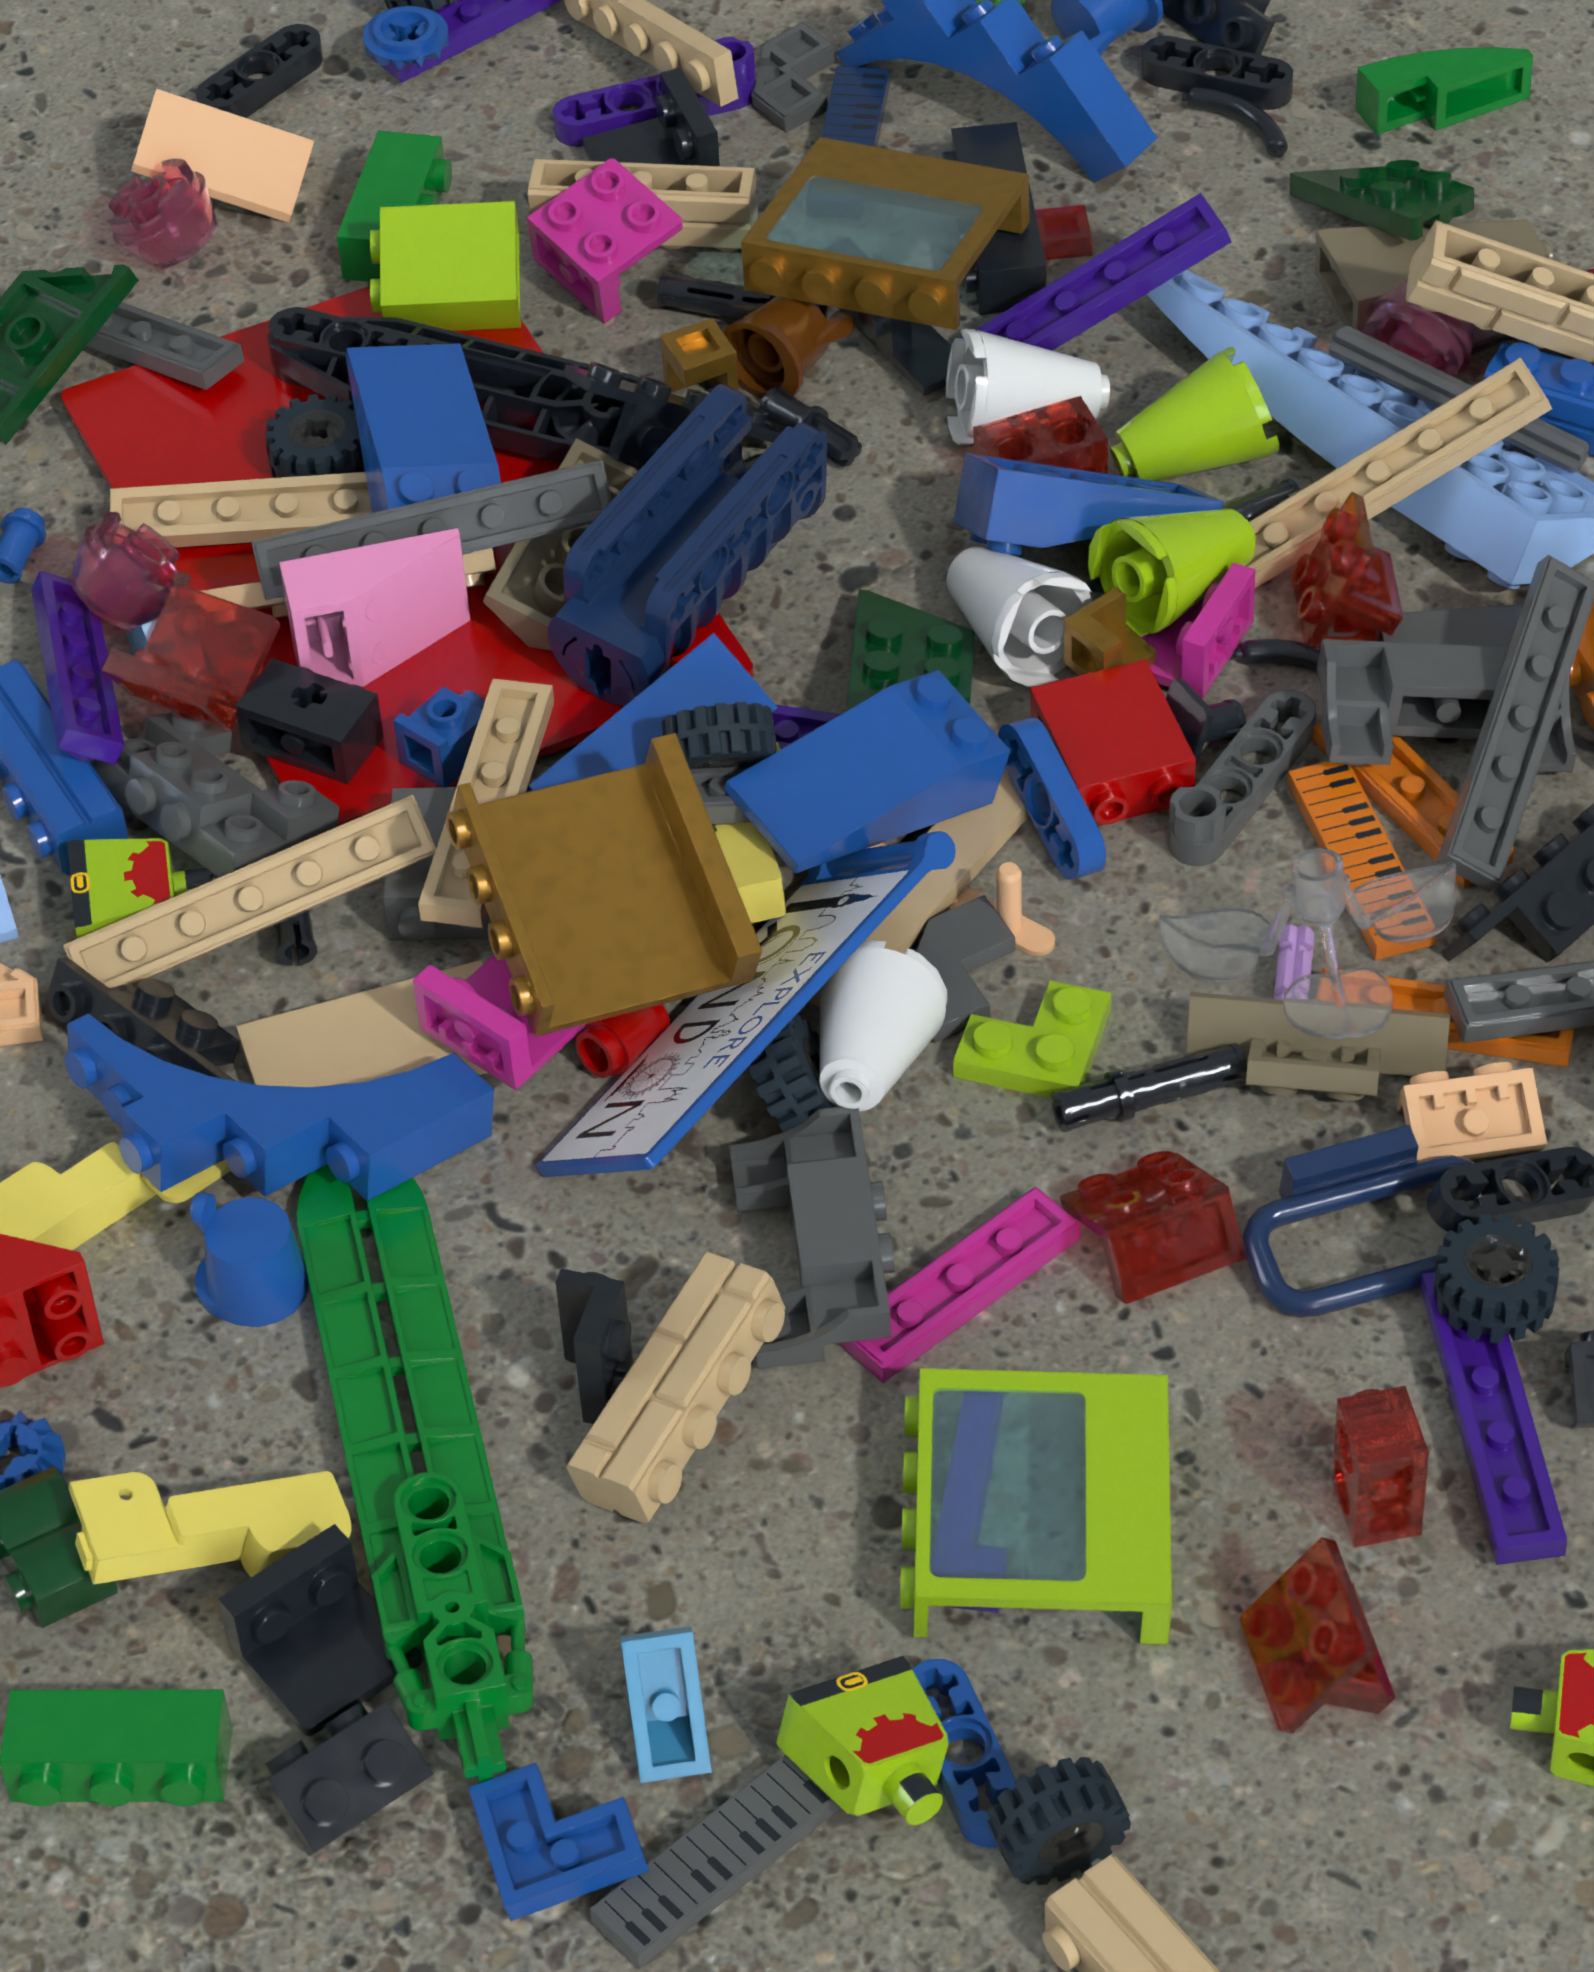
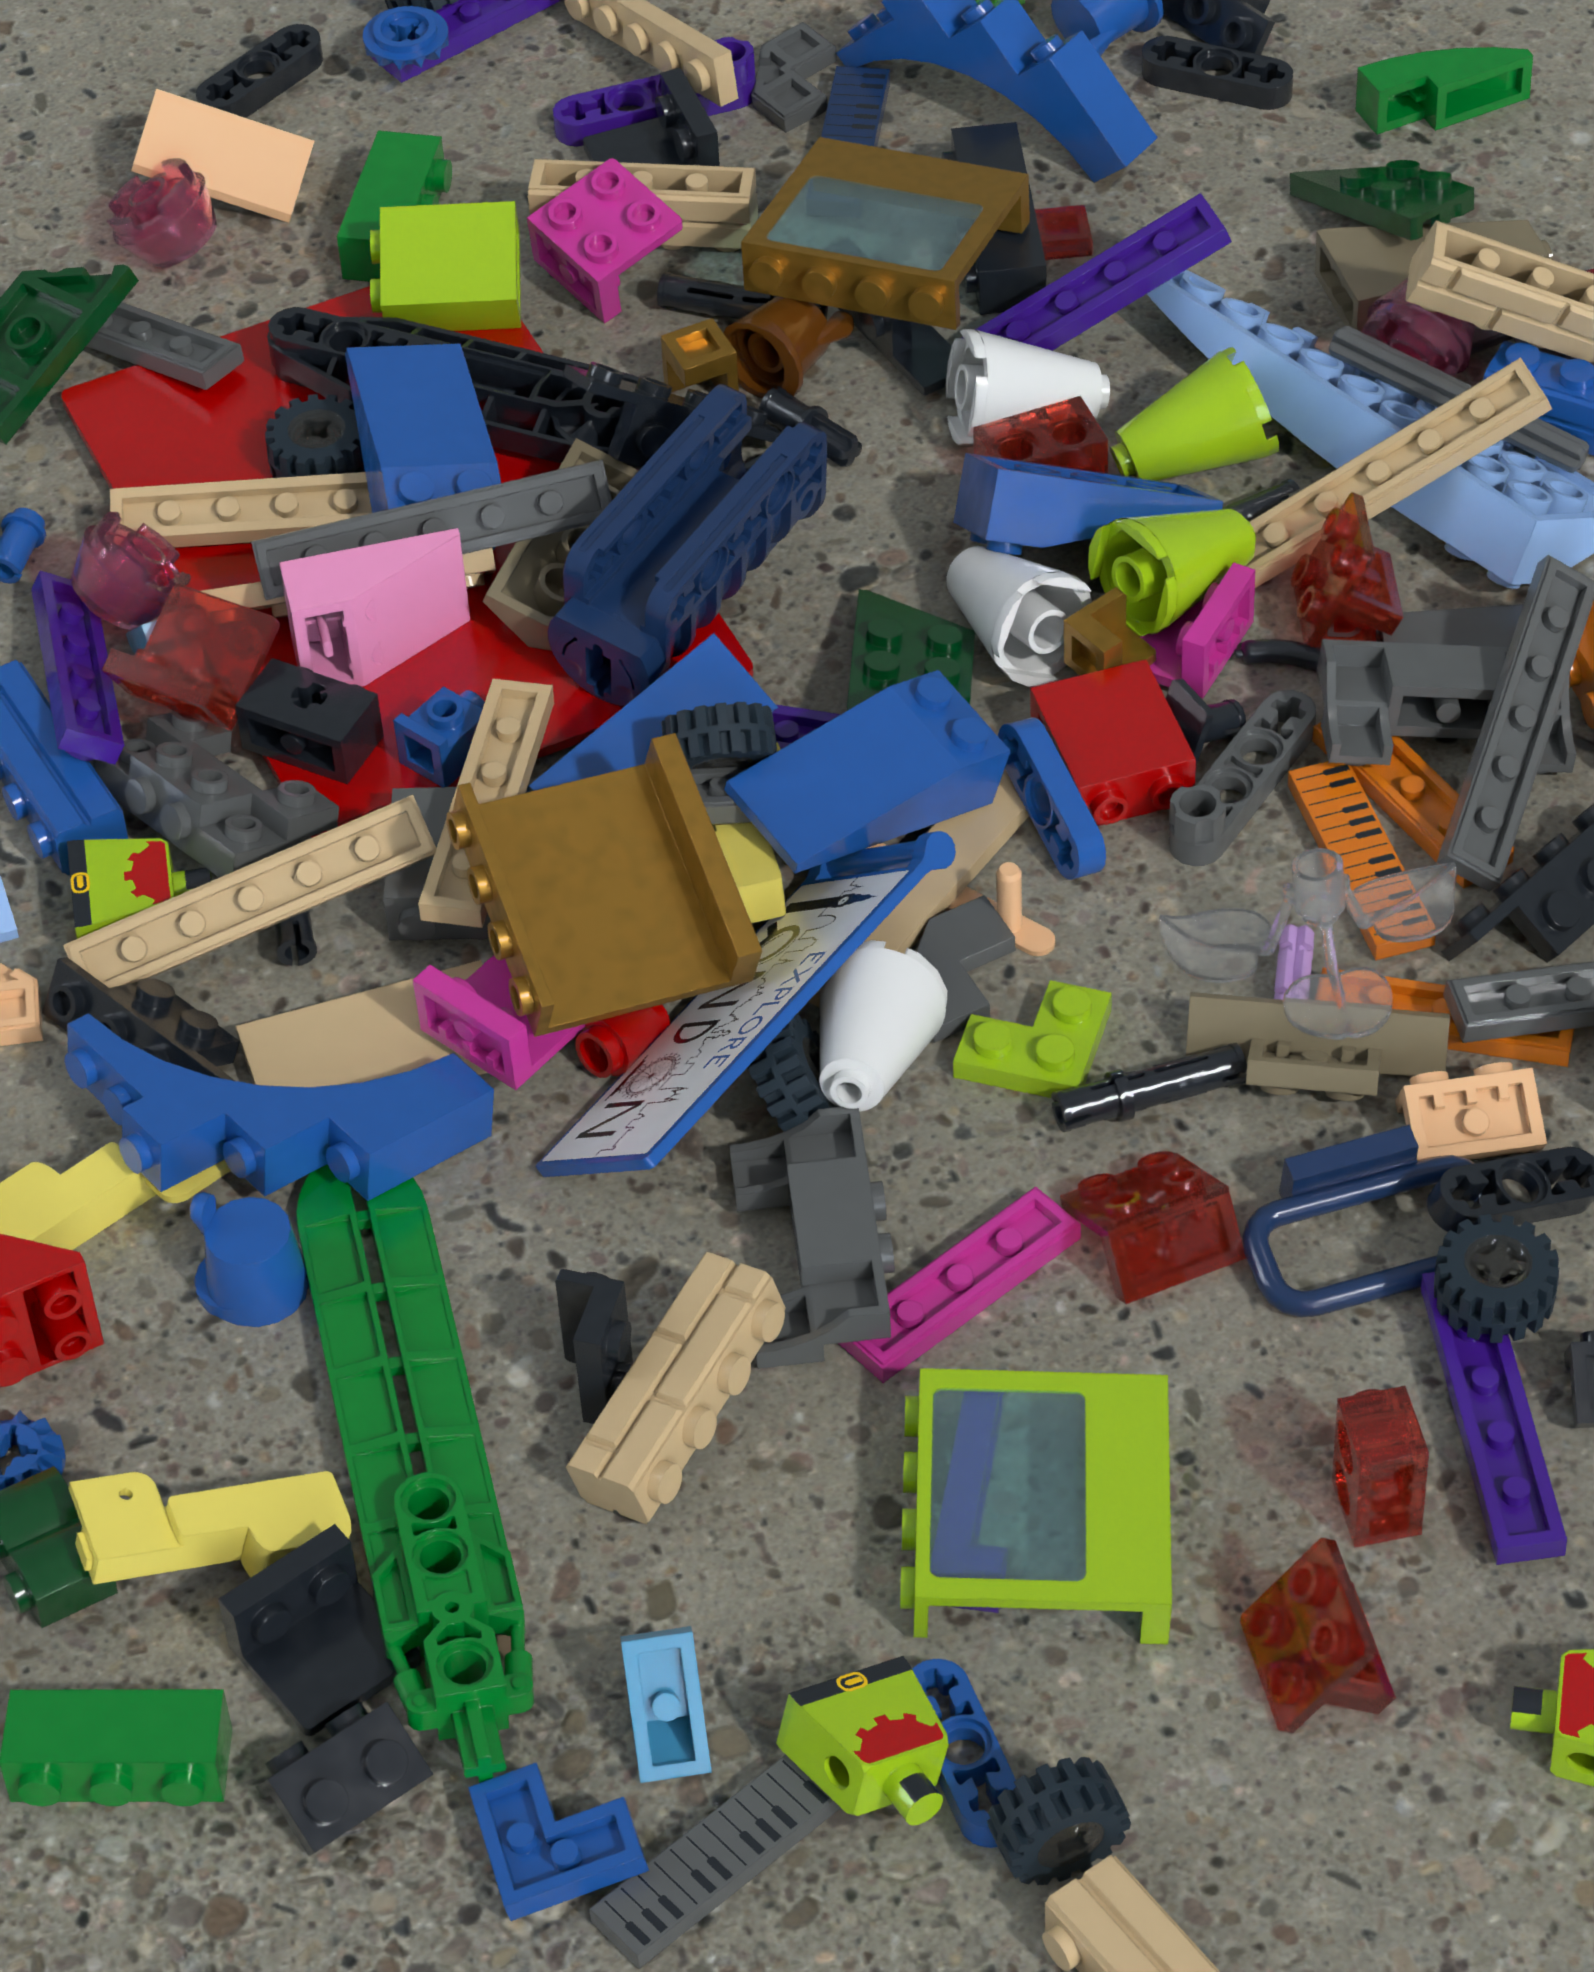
black piece [1182,87,1288,158] -> none

